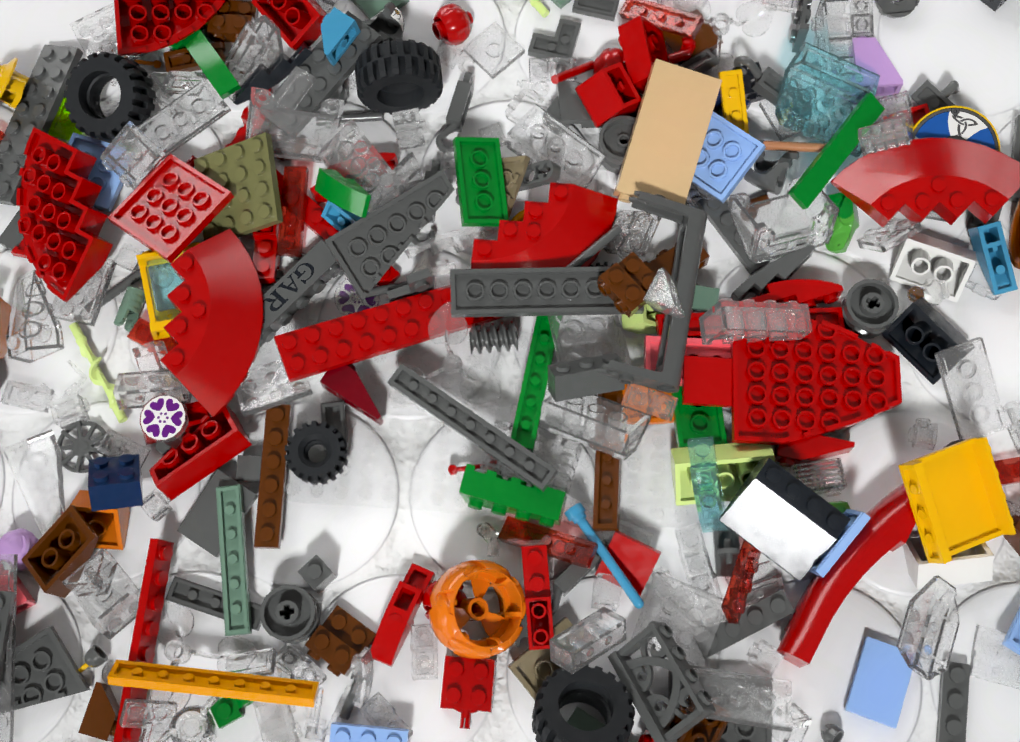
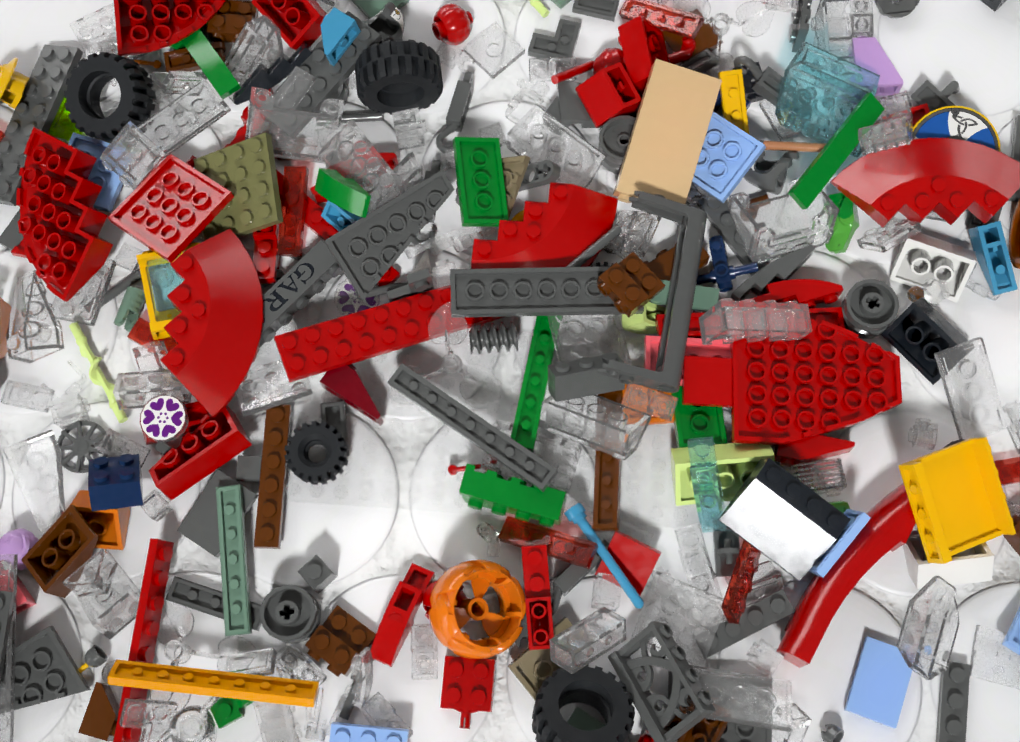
clear slope [643,268,685,319] -> none
none -> dark blue piece [696,235,759,292]

